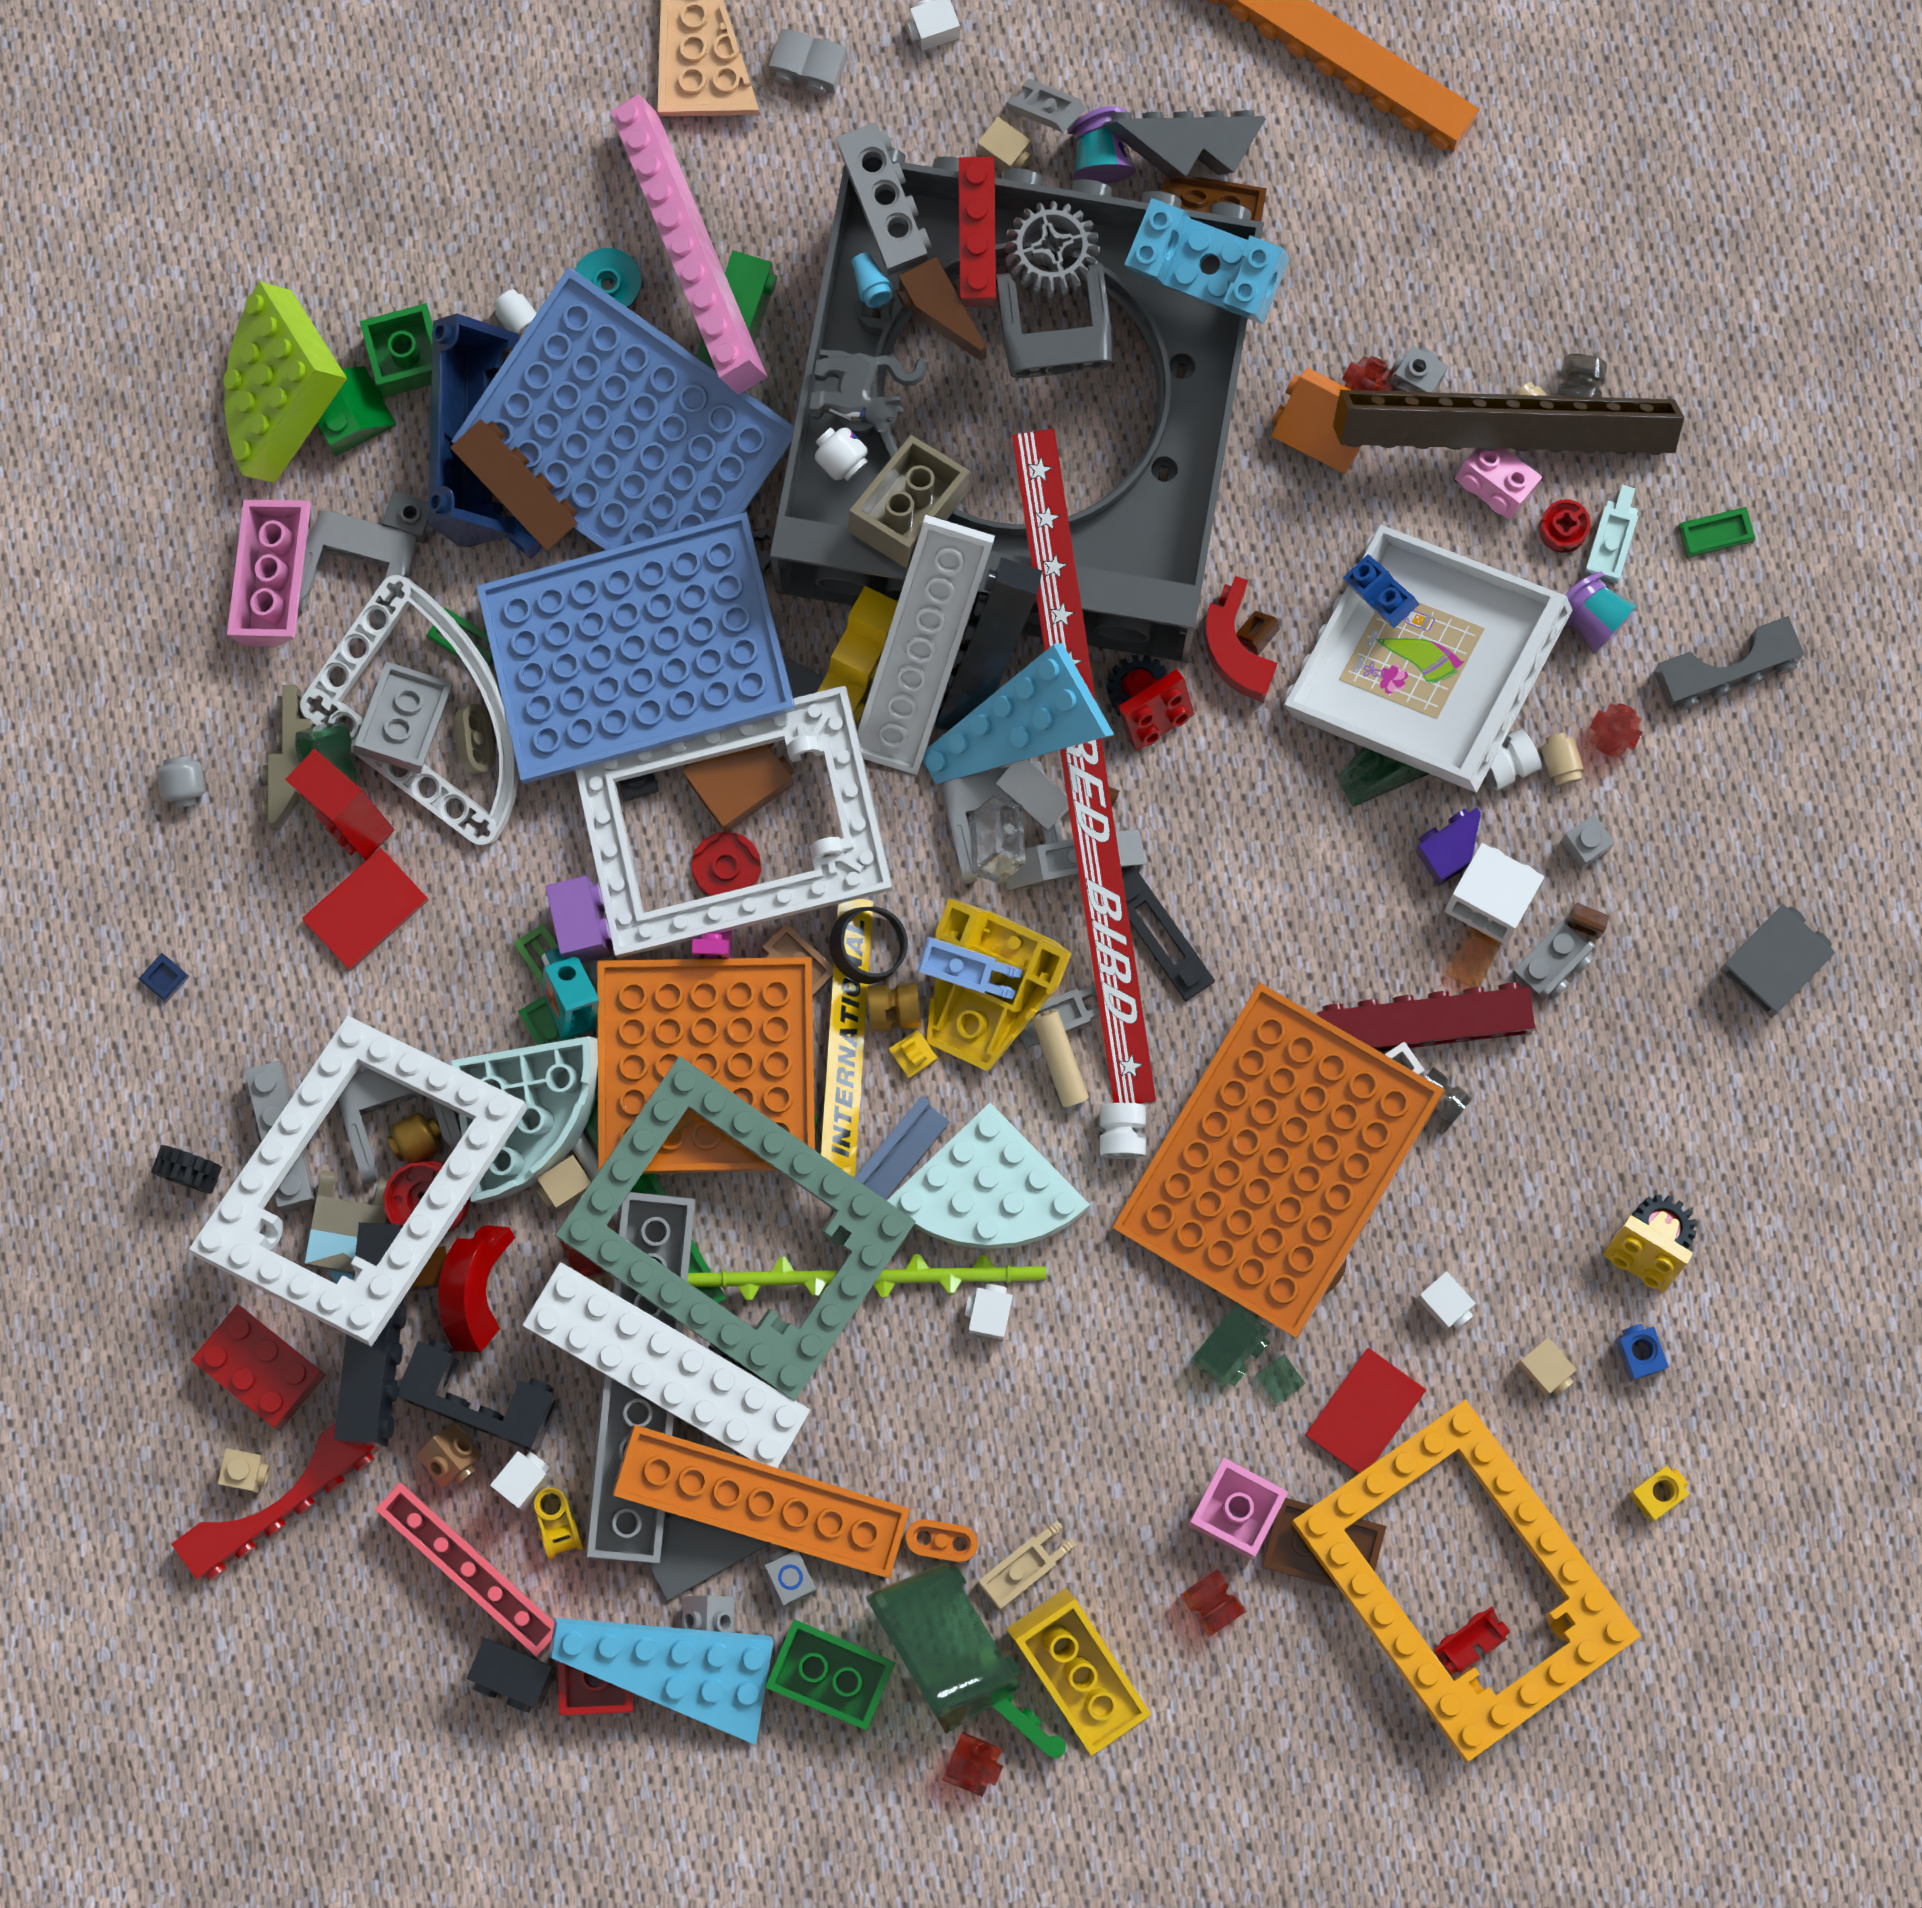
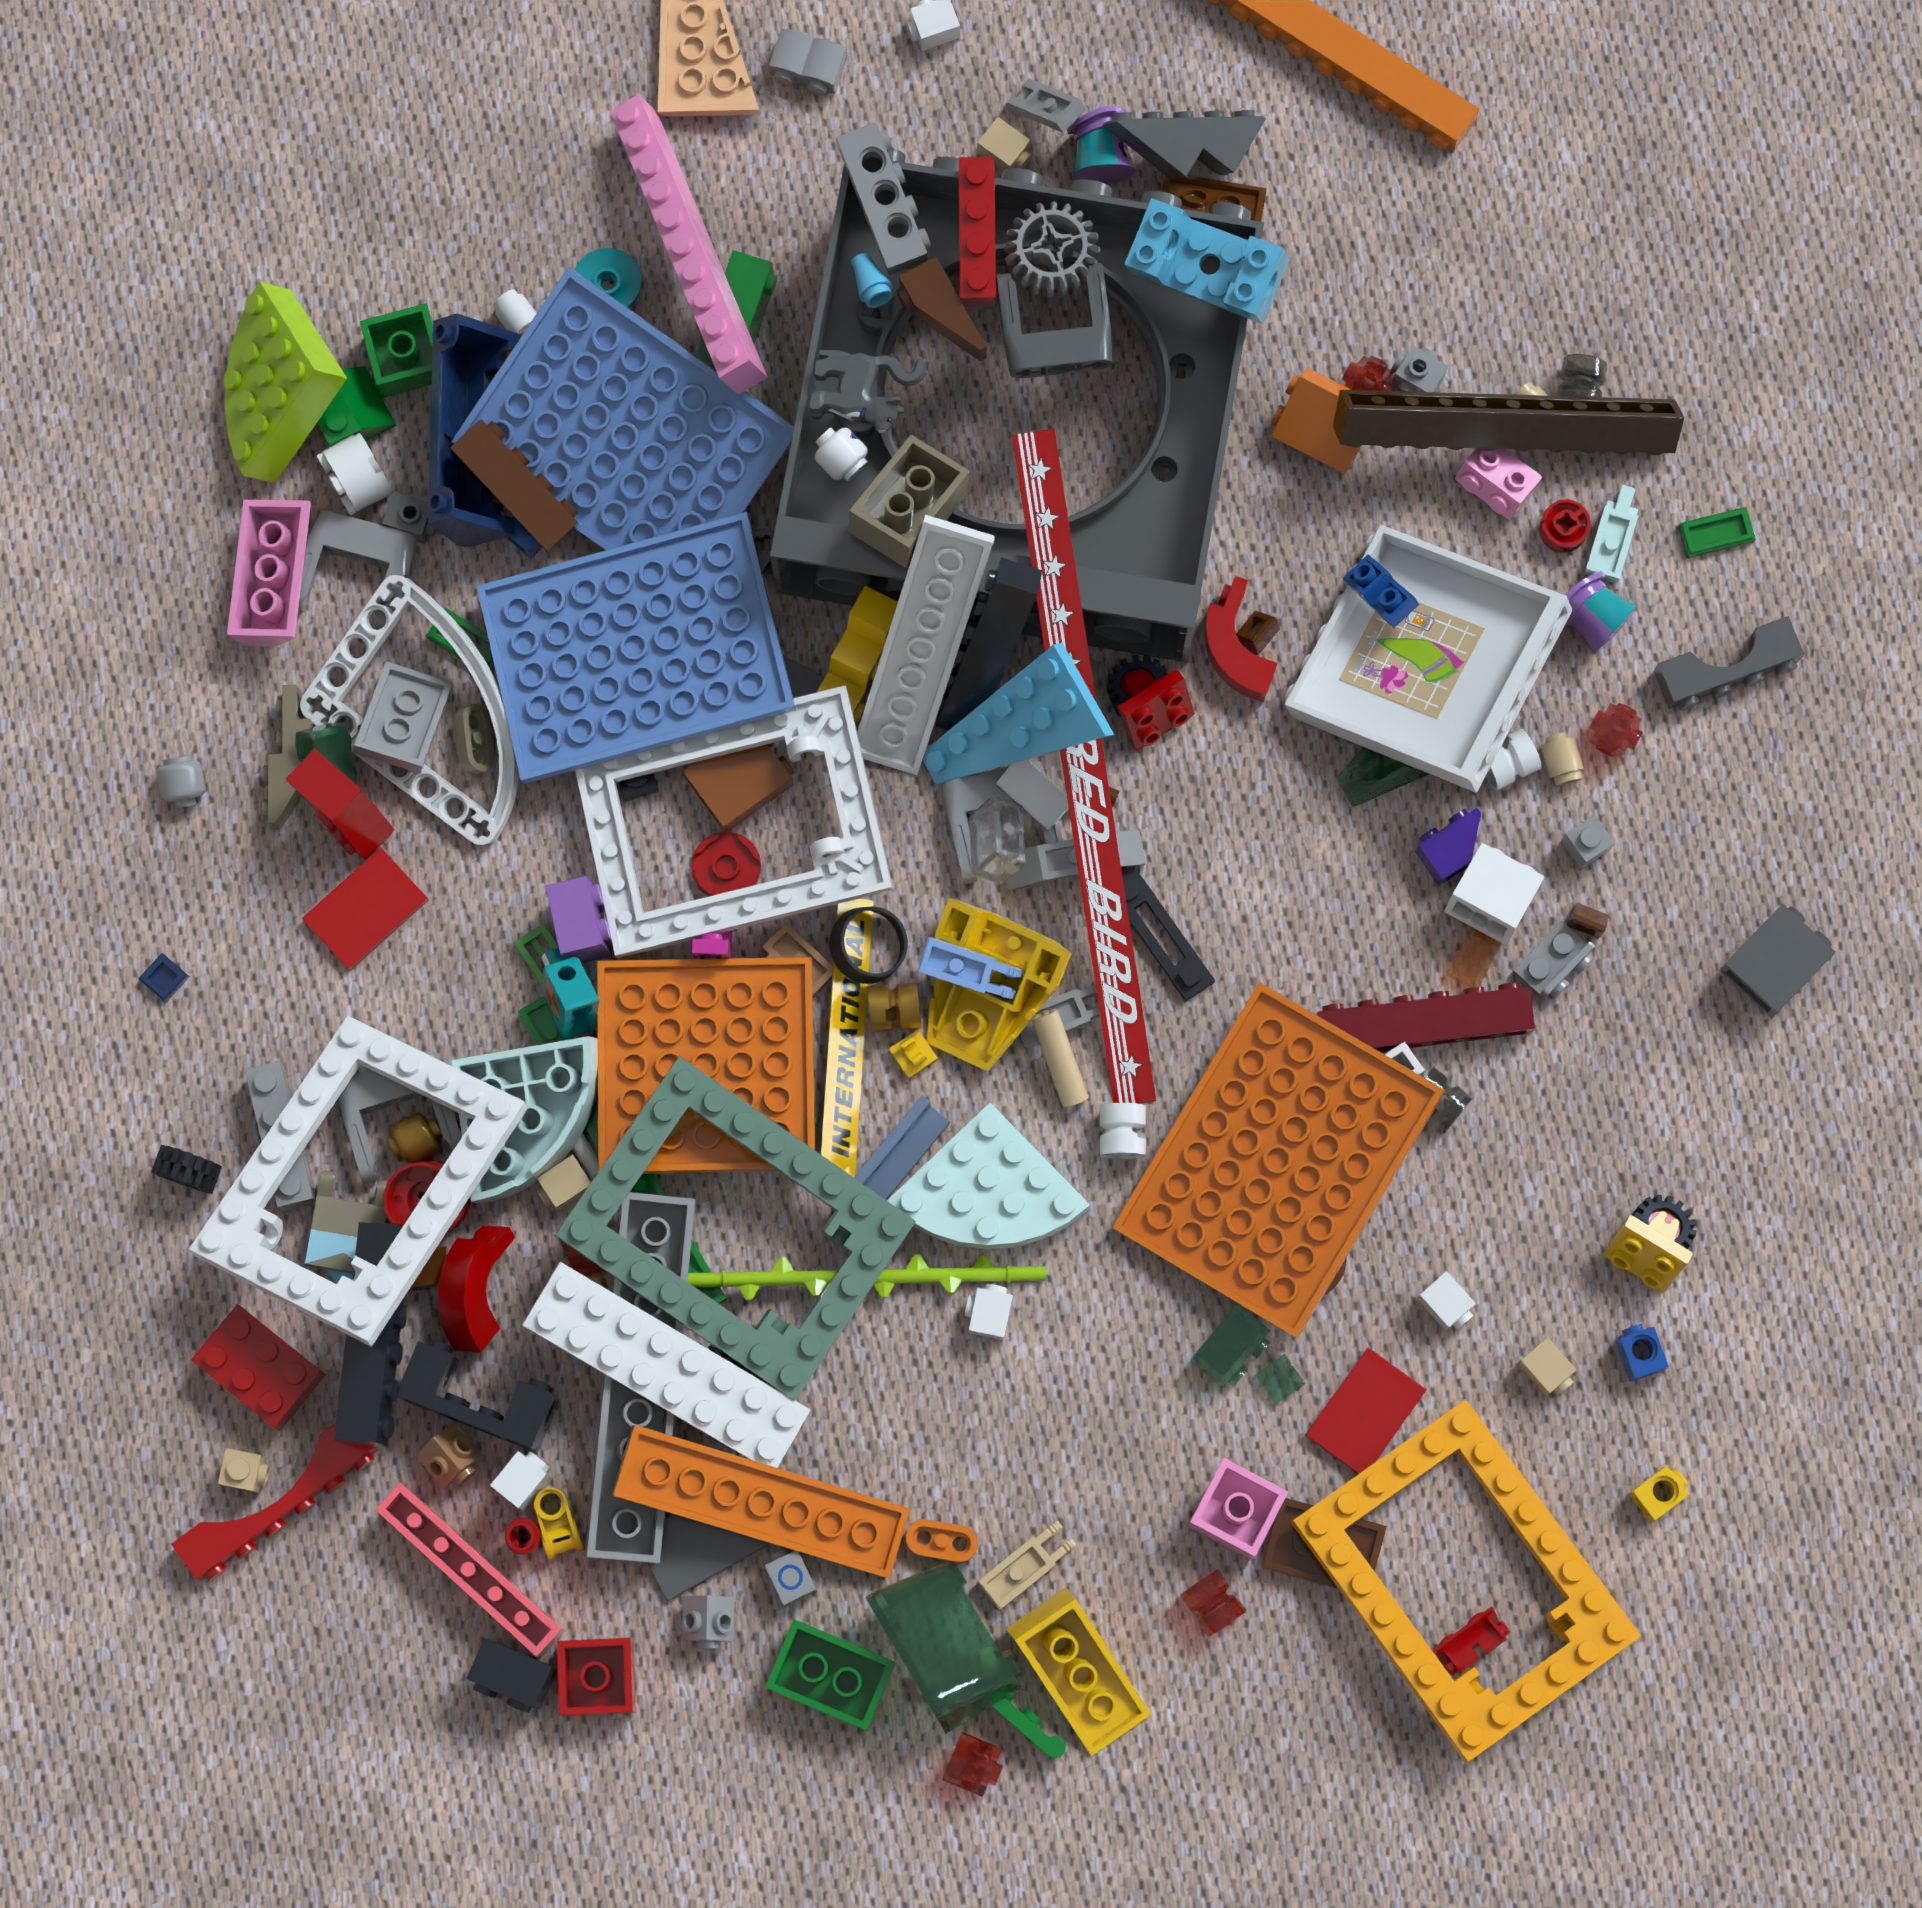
medium azure wing [549,1618,773,1745] -> none
none -> white brick [316,433,393,516]
none -> red cone [505,1518,542,1555]

